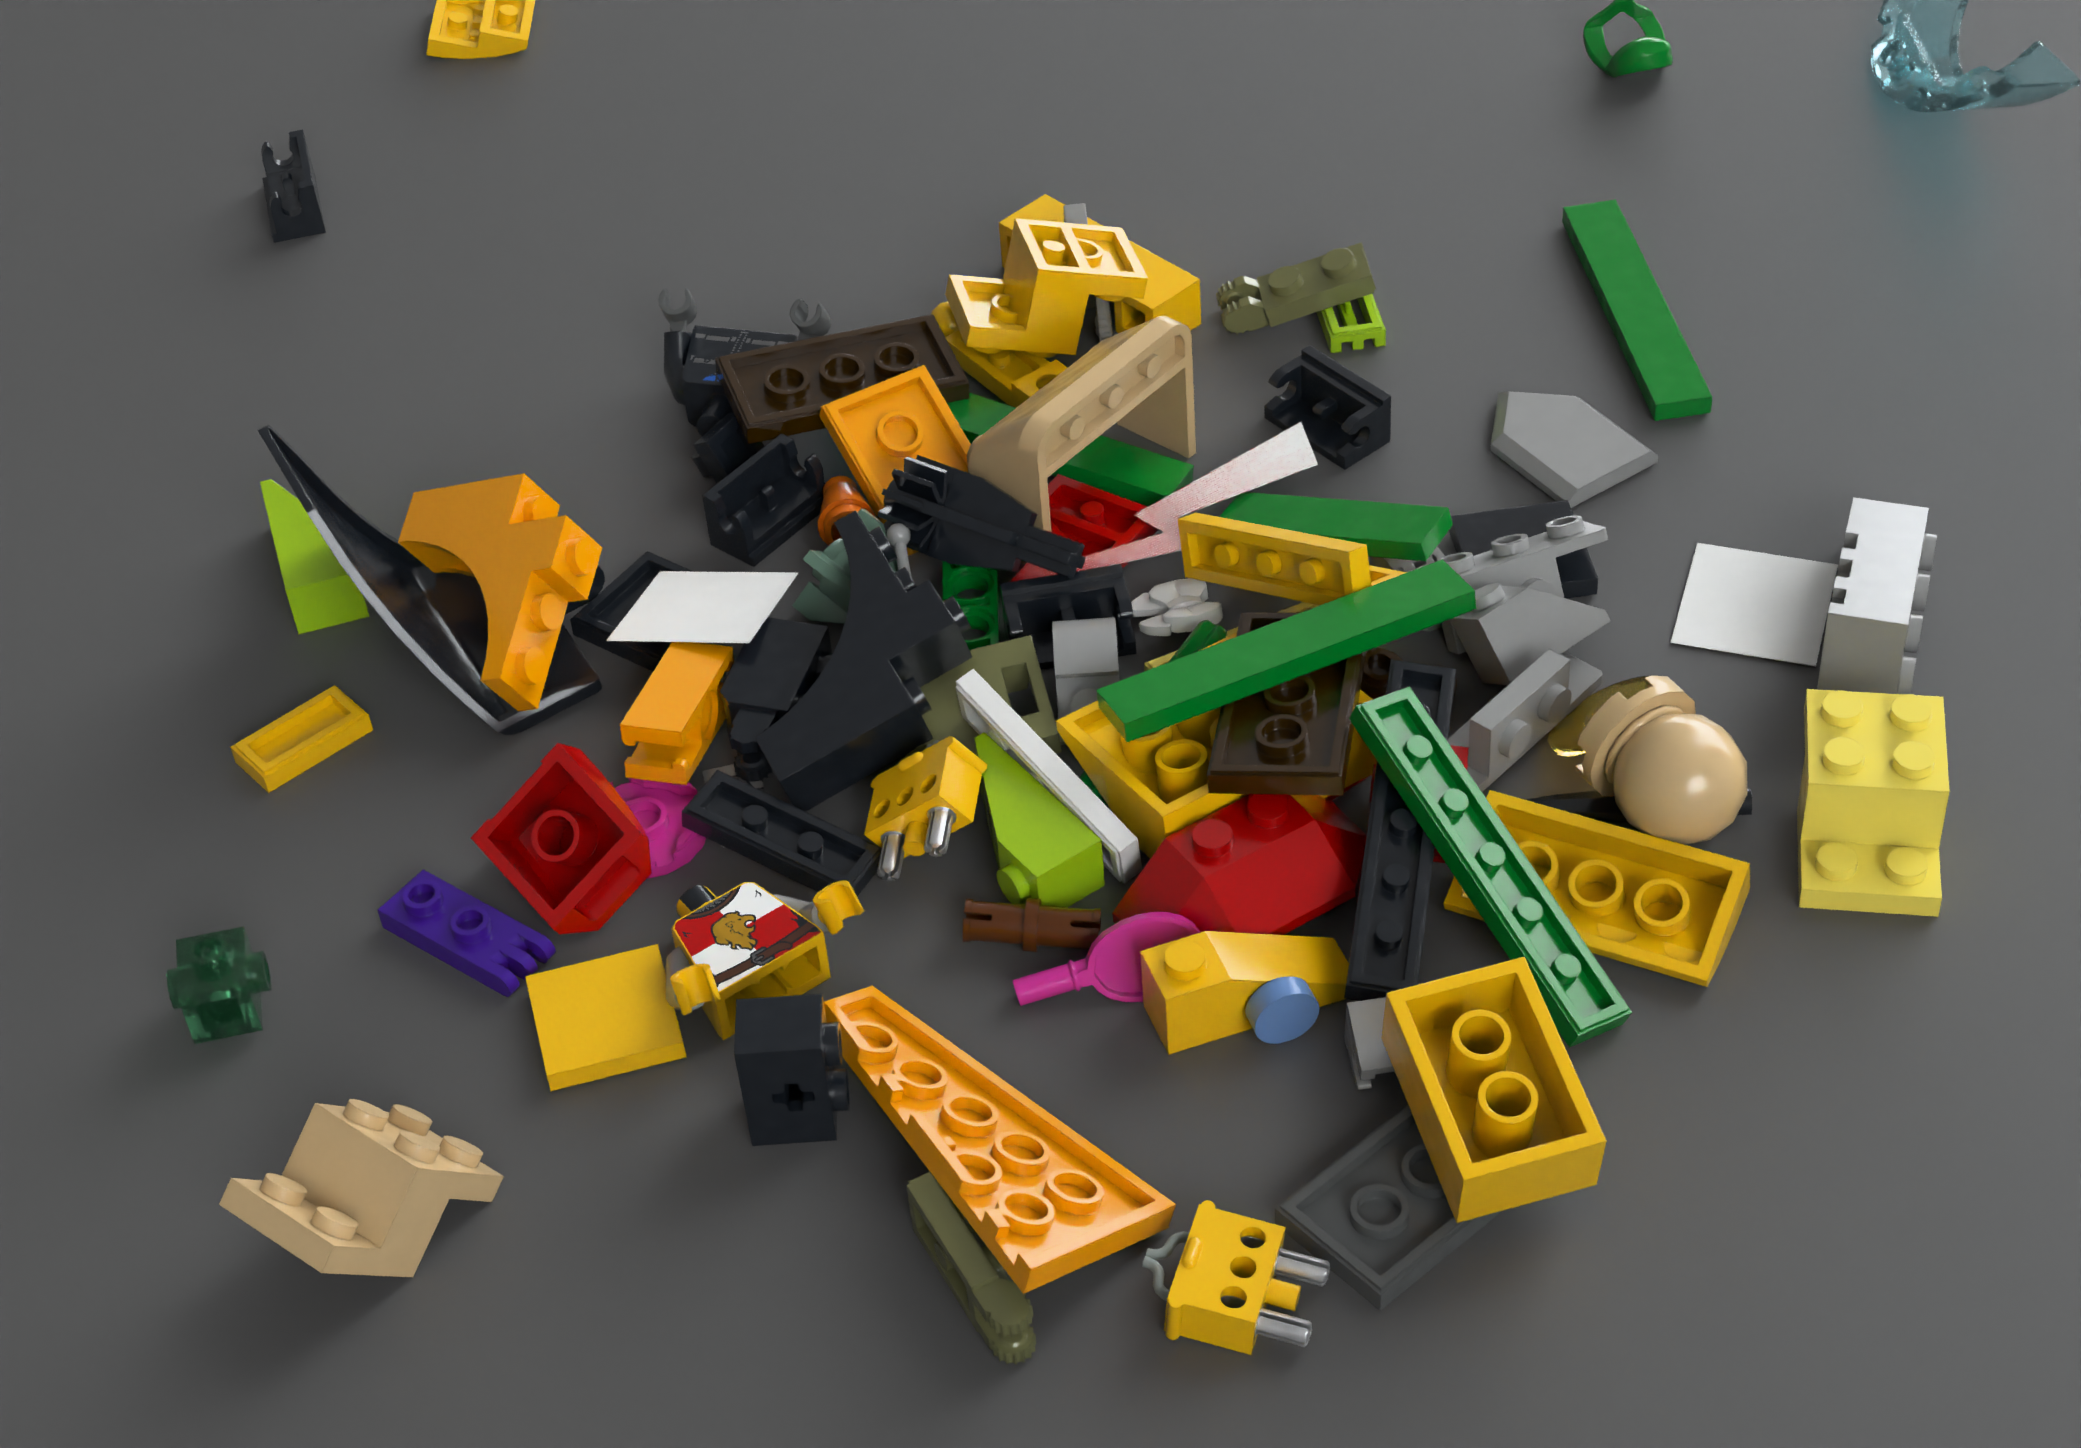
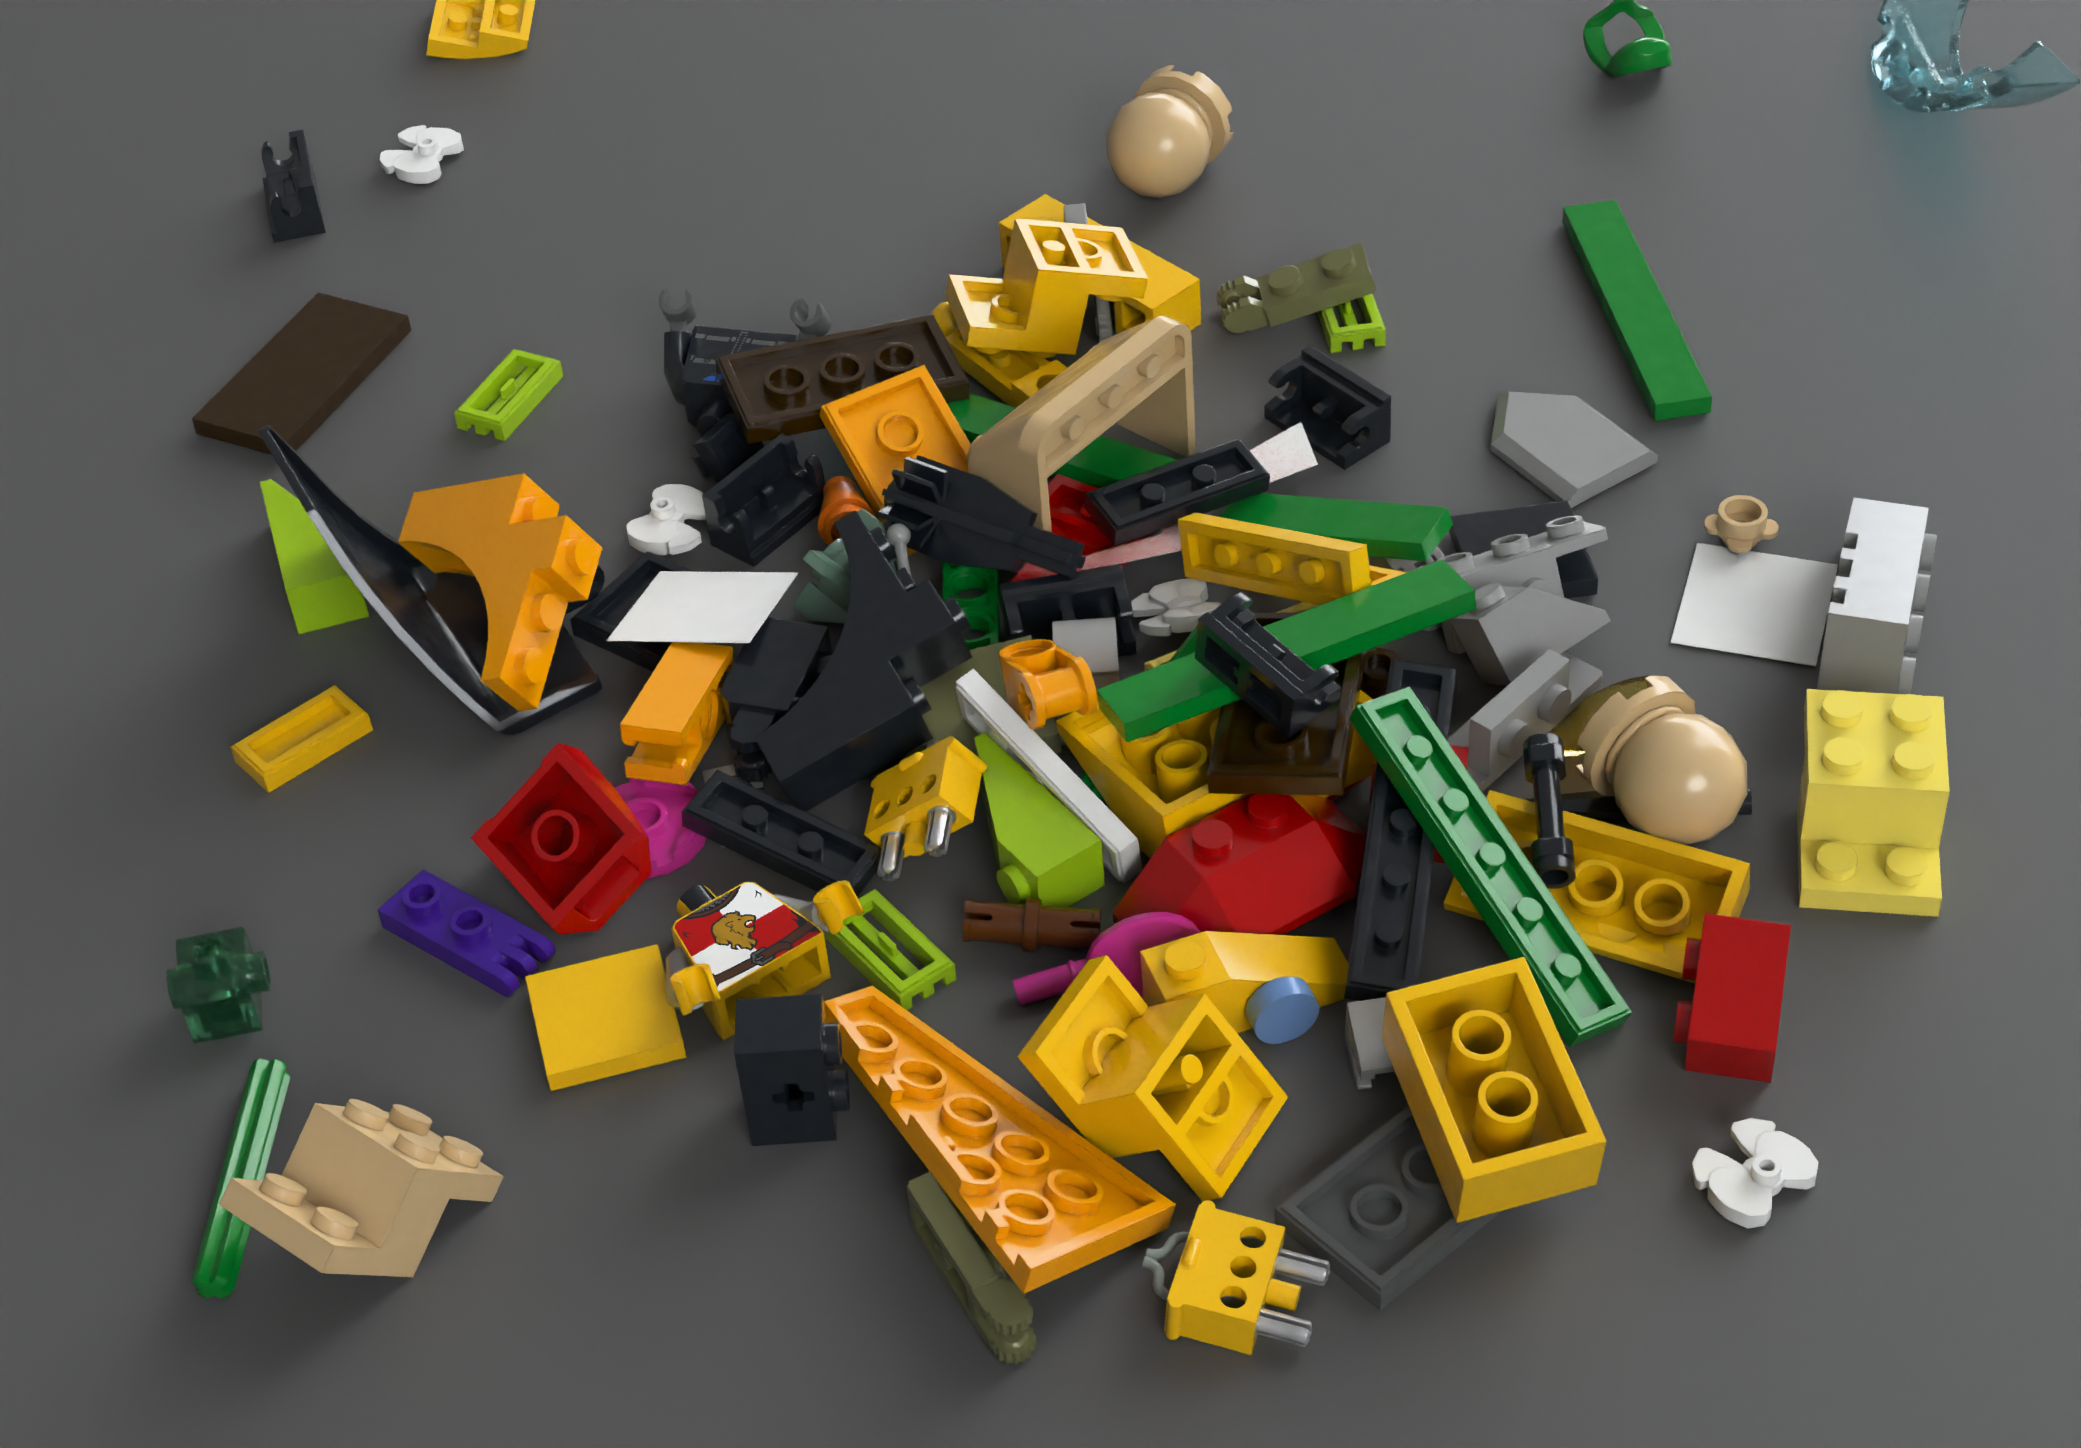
none -> green axle [191,1058,290,1299]
none -> dark brown tile [192,292,411,455]
none -> white piece [379,125,464,184]
none -> lime tile [454,349,563,441]
none -> white piece [626,484,706,556]
none -> lime tile [824,889,957,1010]
none -> light orange piece [998,639,1098,730]
none -> yellow bracket [1017,955,1288,1202]
none -> black tile [1084,438,1270,546]
none -> tan tile [1106,65,1234,199]
none -> black hinge [1195,592,1342,739]
none -> black bar [1523,733,1576,889]
none -> red brick [1673,913,1791,1083]
none -> white piece [1691,1118,1819,1229]
none -> tan plate [1704,495,1779,553]

